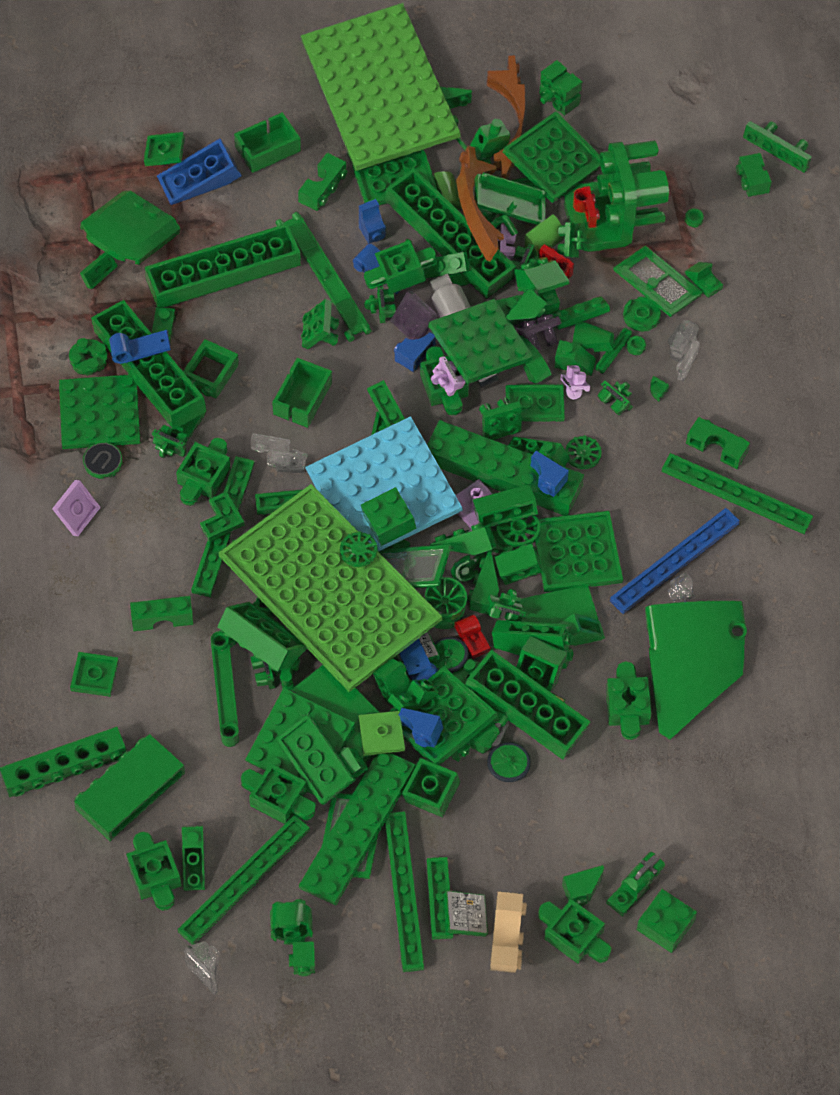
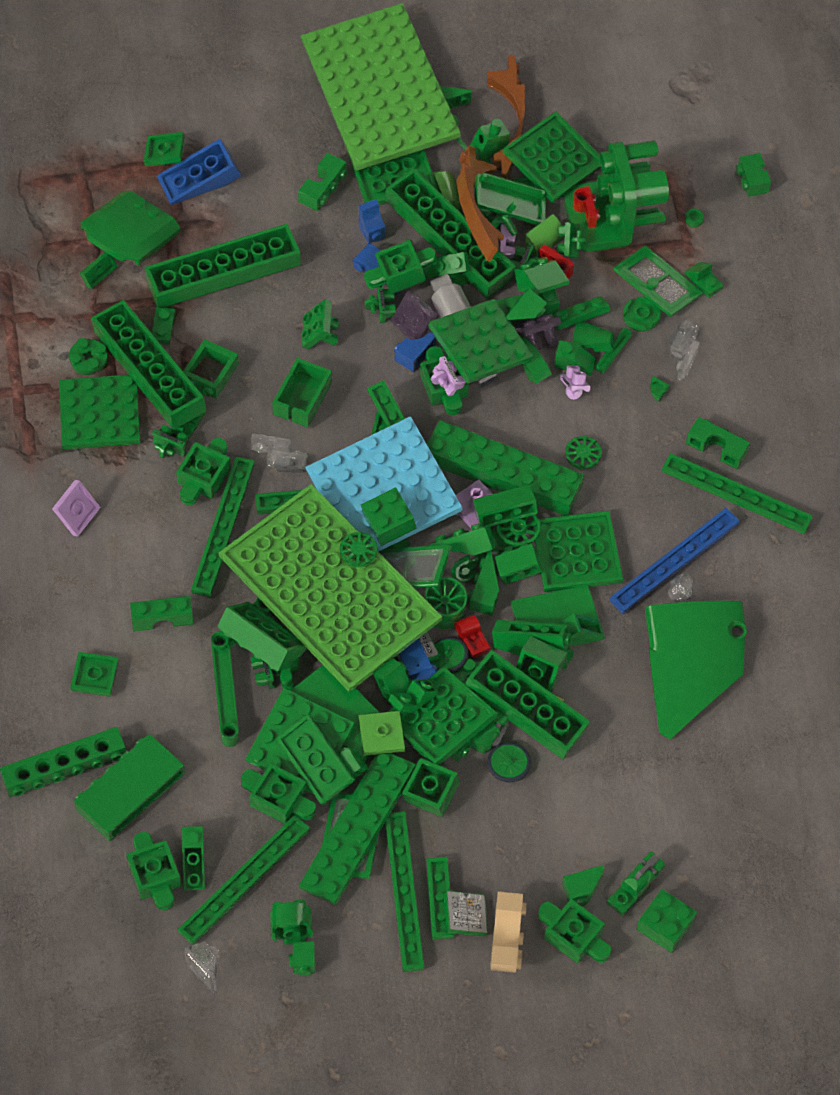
black tile [83,442,122,479] -> none
blue door [109,330,171,364] -> none
green plate [200,492,245,542] -> none
green piece [234,112,301,173] -> none
green piece [275,212,372,342] -> none
blue arch [399,708,443,748] -> none
green plate [479,398,522,440] -> none
green hips [487,589,527,621] -> none
green plate [505,385,565,422] -> none
green slope [508,437,570,467] -> none
blue arch [531,451,569,497] -> none
green brick [539,60,582,116] -> none
green hips [597,381,633,416] -> none
green brick [606,661,651,740] -> none
green tile [627,336,646,355] -> none
green plate [743,121,812,173] -> none

